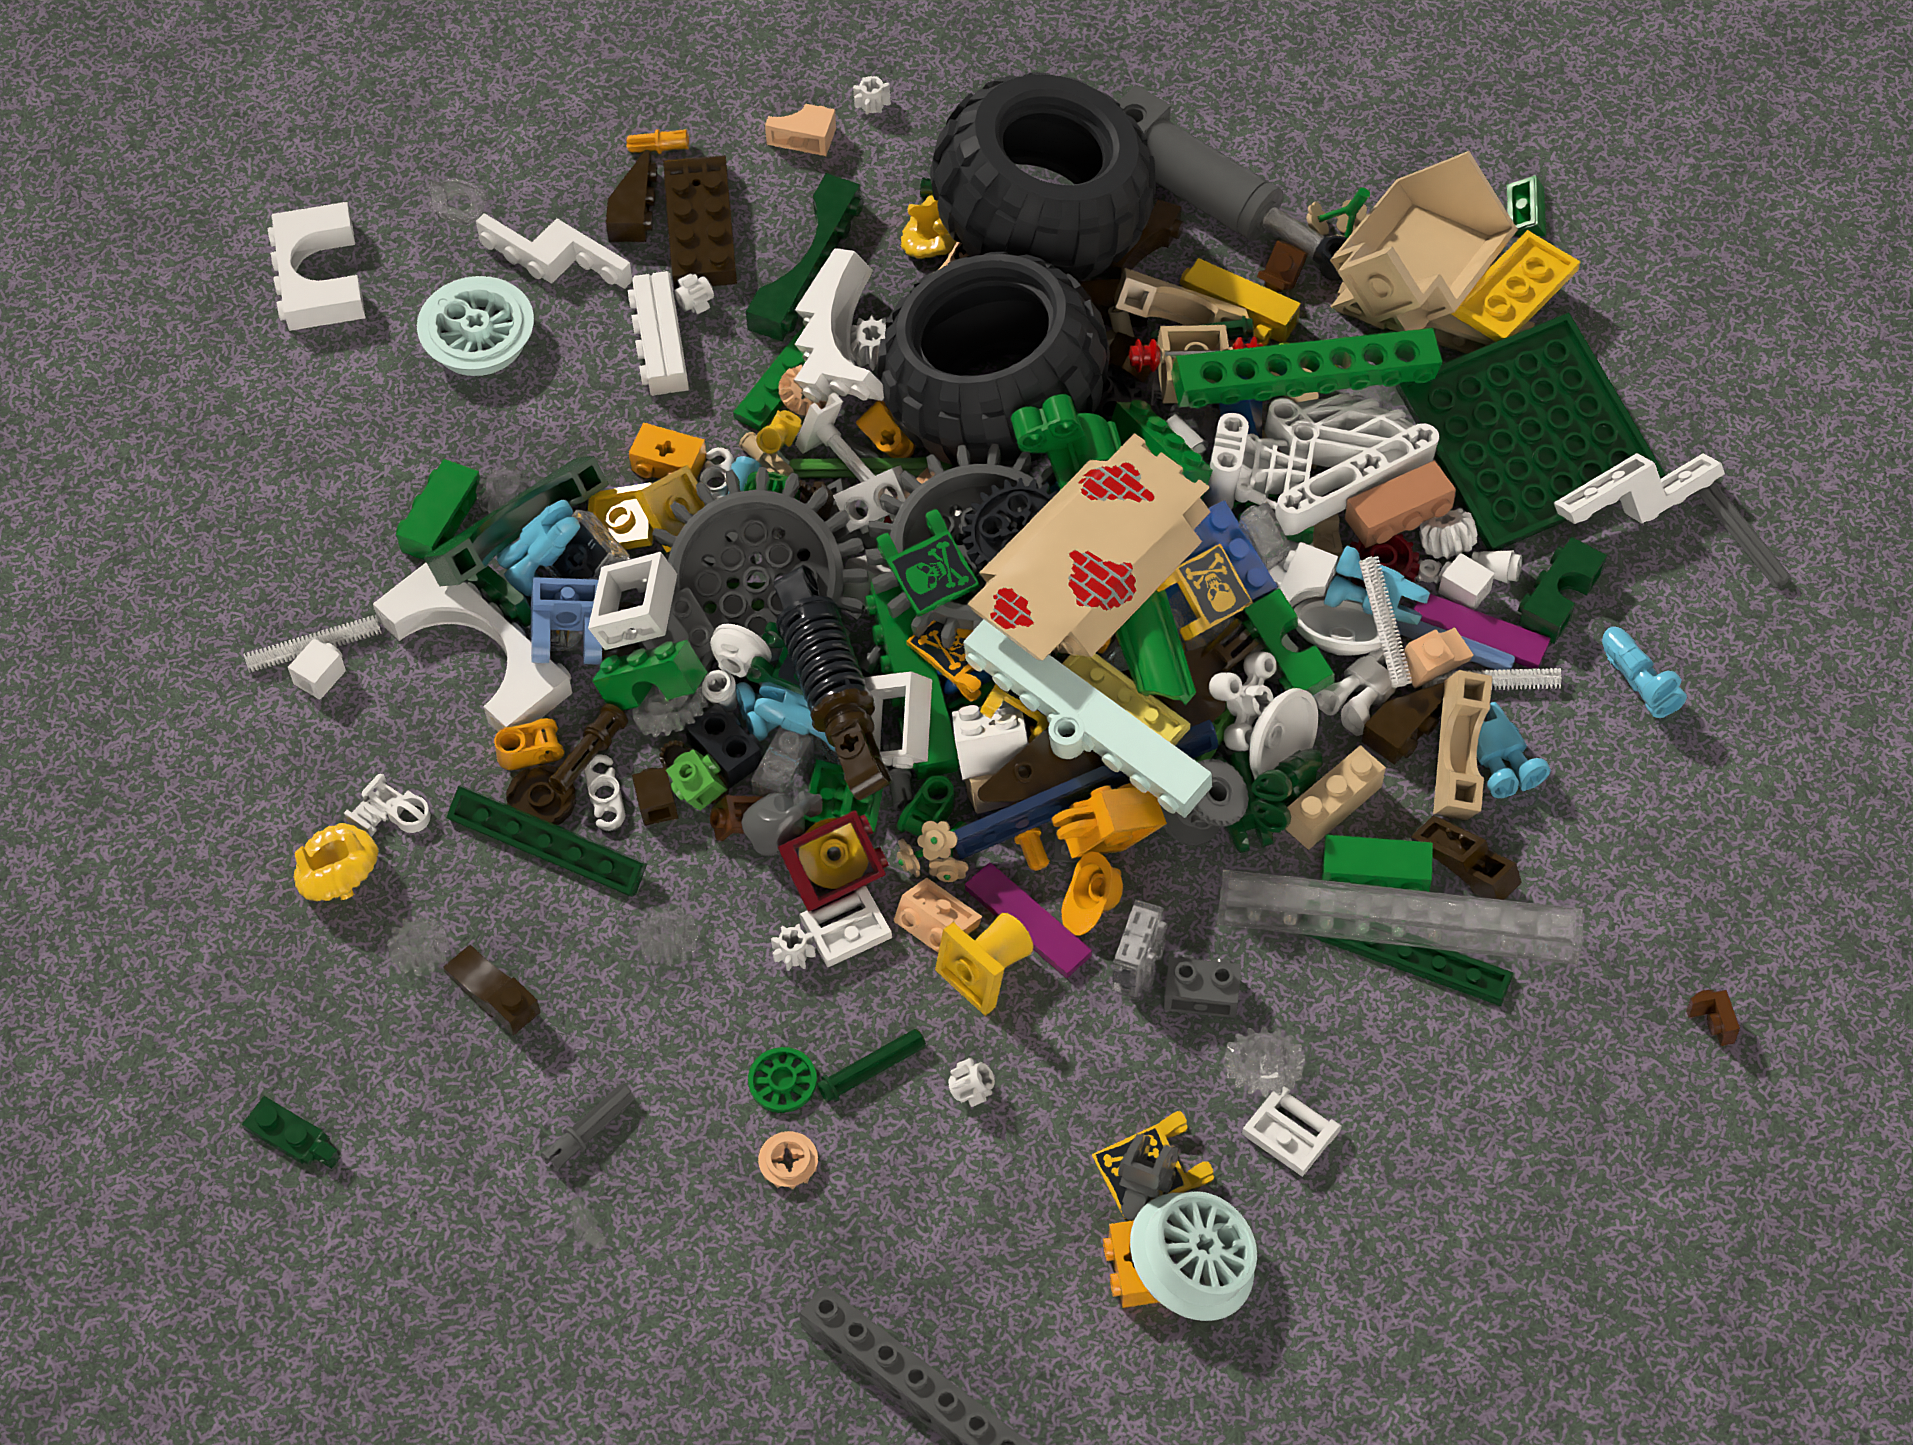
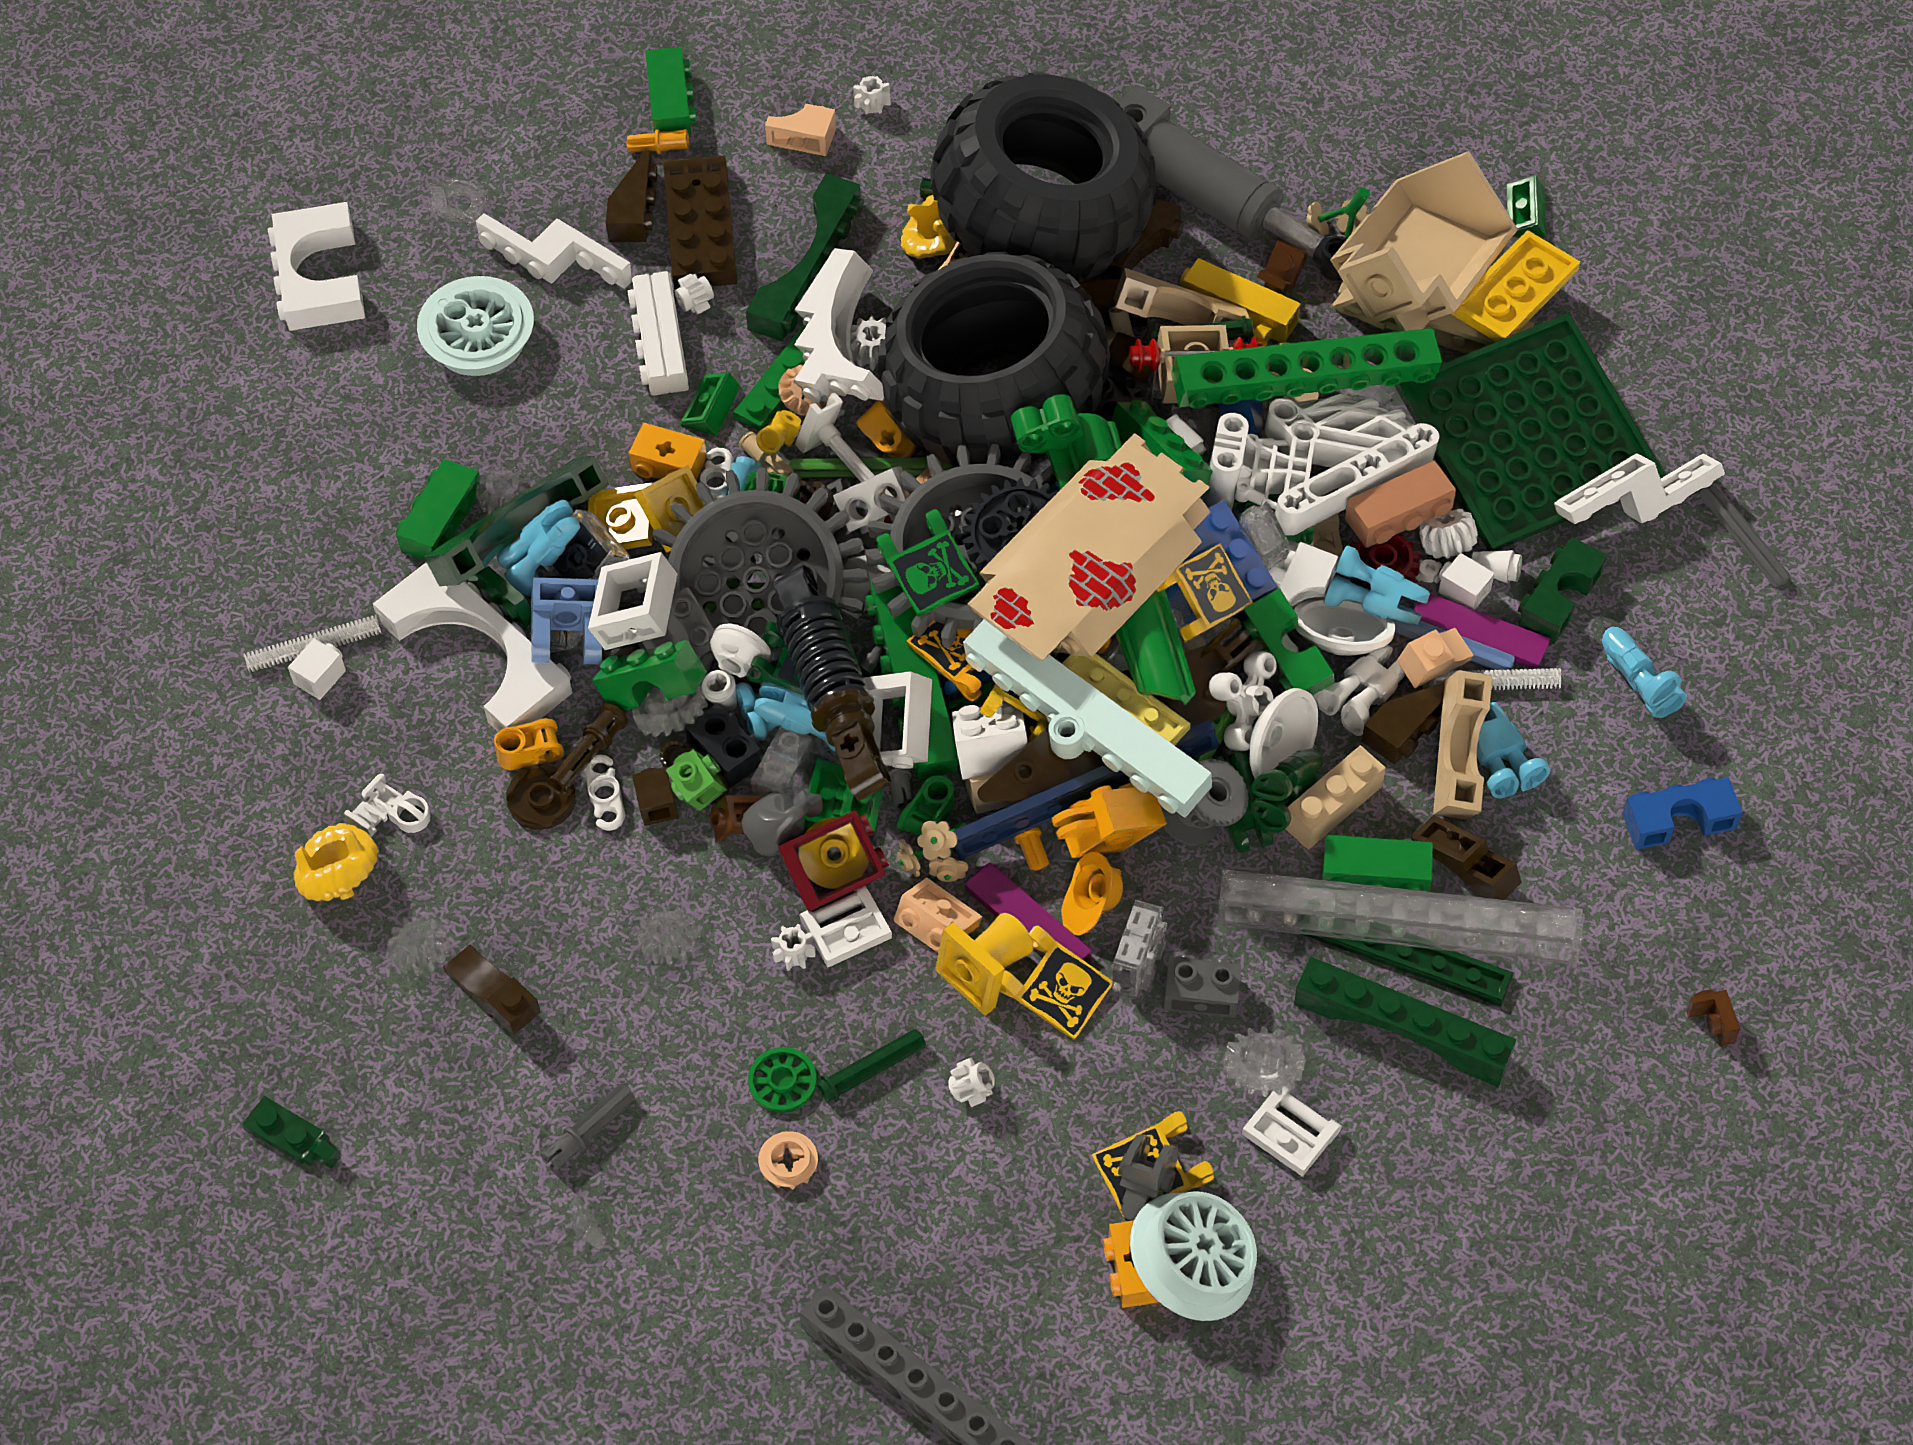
dark green tile [446,786,648,897] -> none
white axle [1359,556,1413,688] -> none
none -> green brick [645,47,697,136]
none -> green slope [680,372,740,436]
none -> flag [1000,926,1114,1040]
none -> dark green arch [1294,956,1517,1088]
none -> blue arch [1622,777,1743,850]

